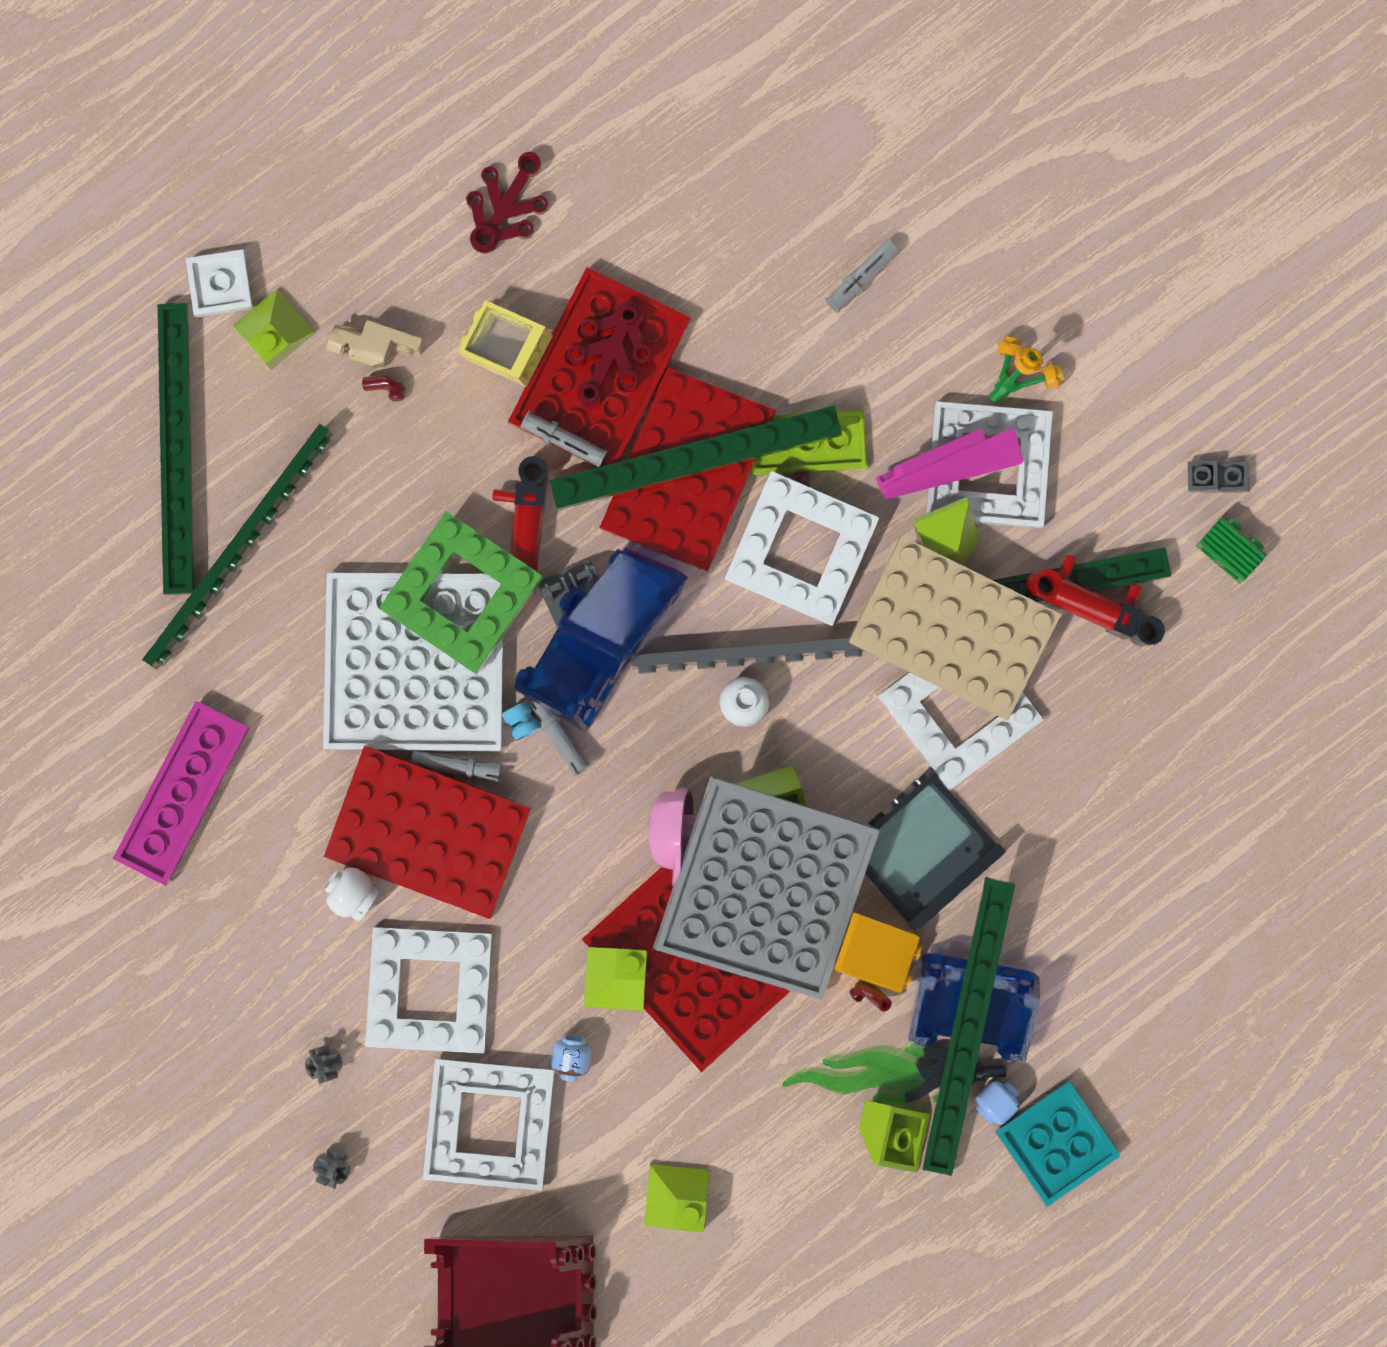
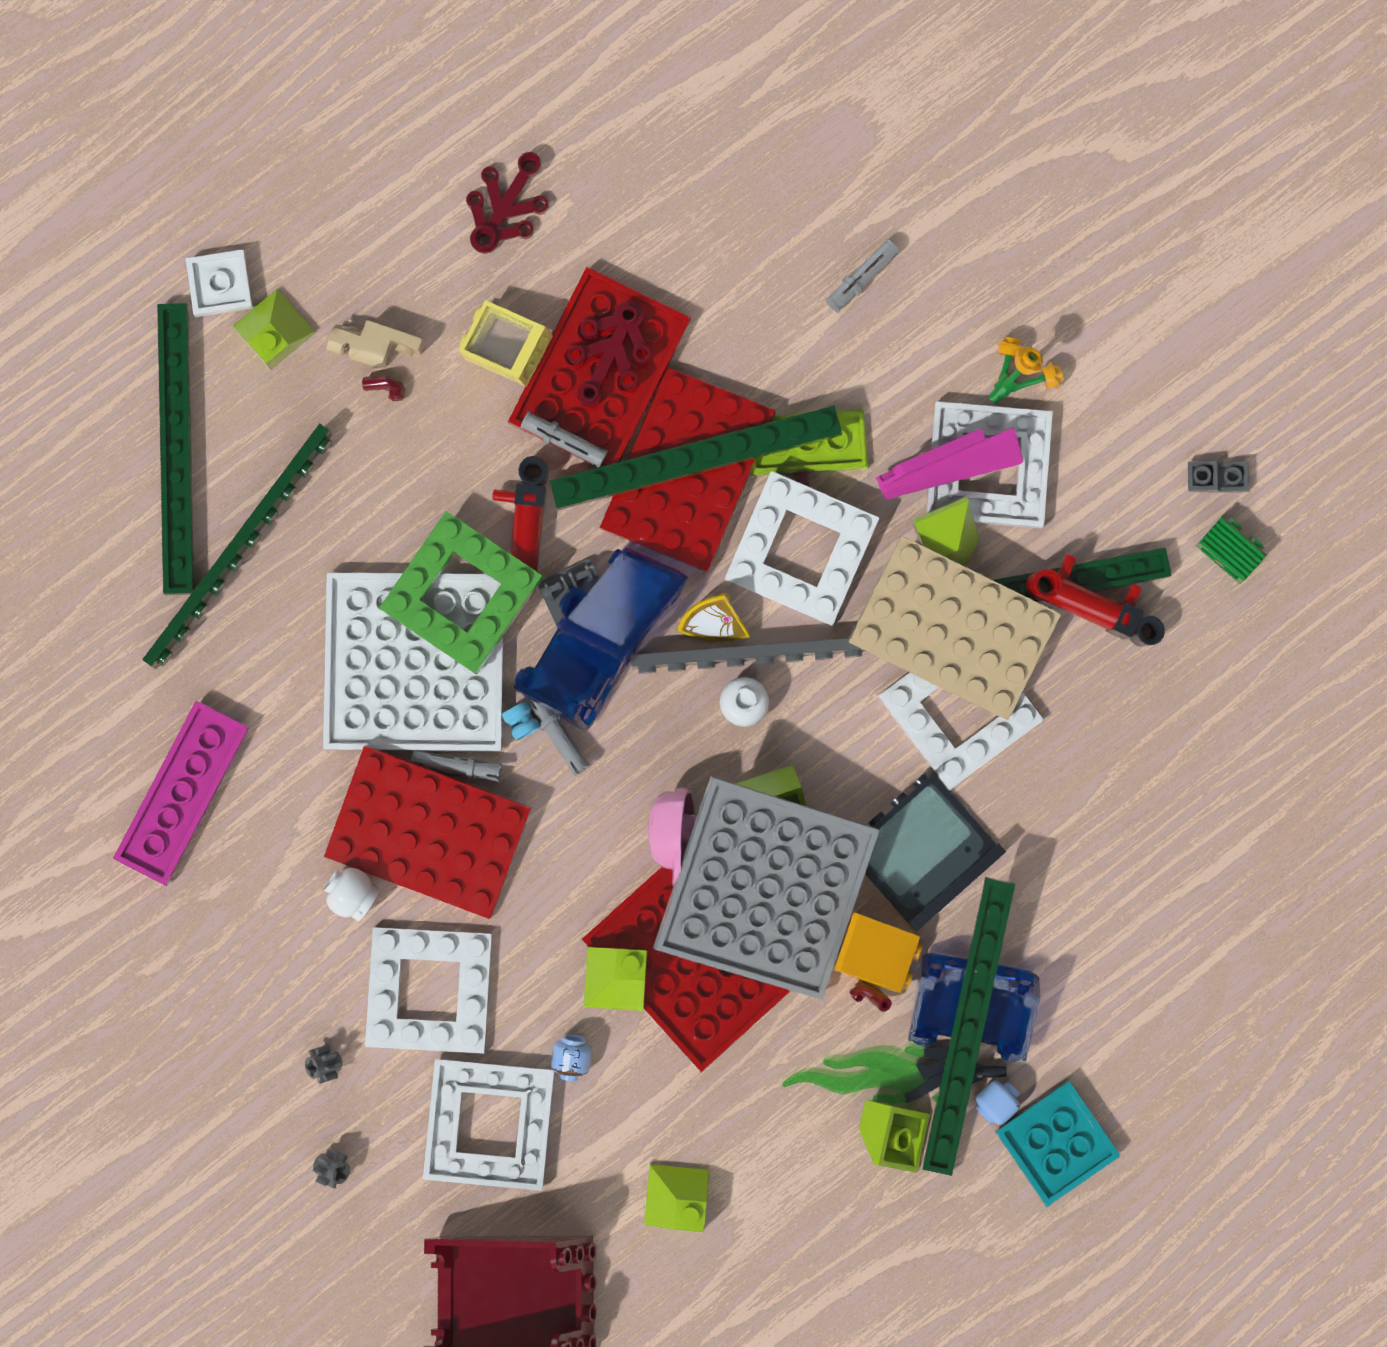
none -> shield [677,592,750,642]

